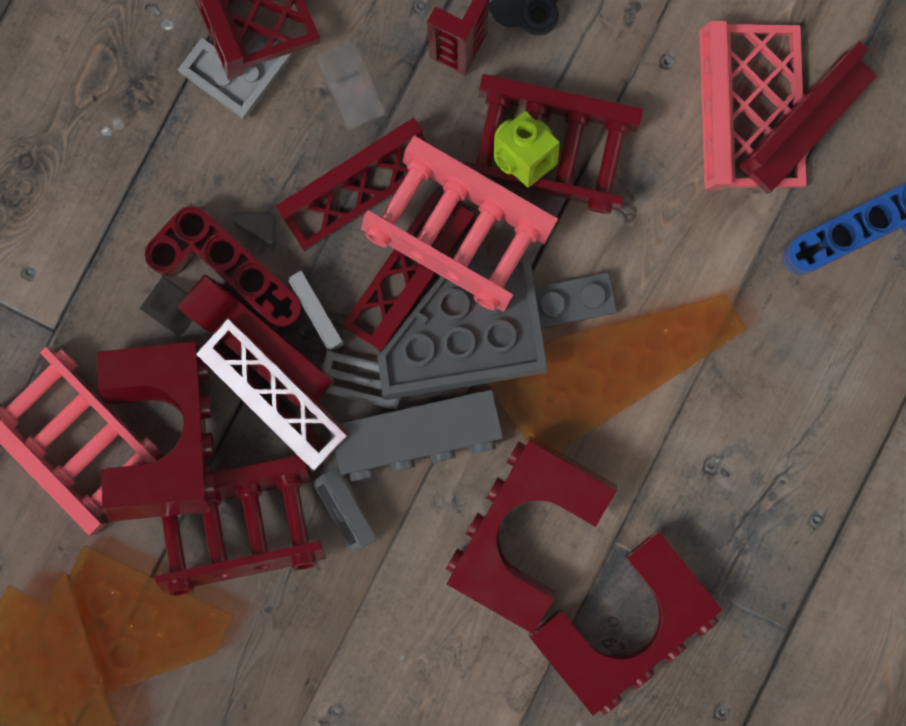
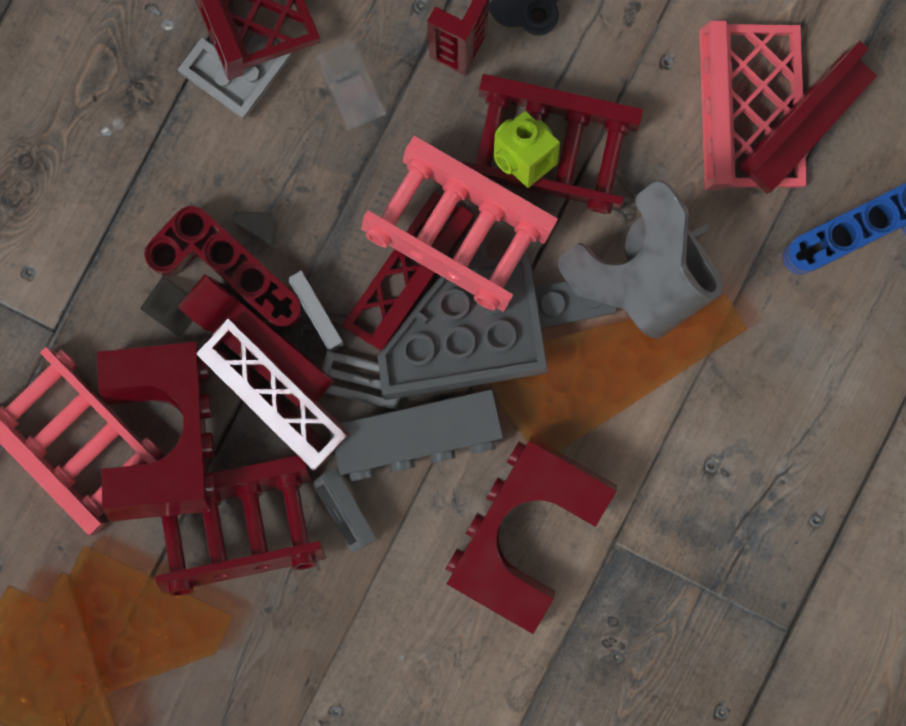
dark red fence [275,117,428,252] -> none
dark red arch [528,531,722,716] -> none
none -> flat silver piece [558,180,723,338]

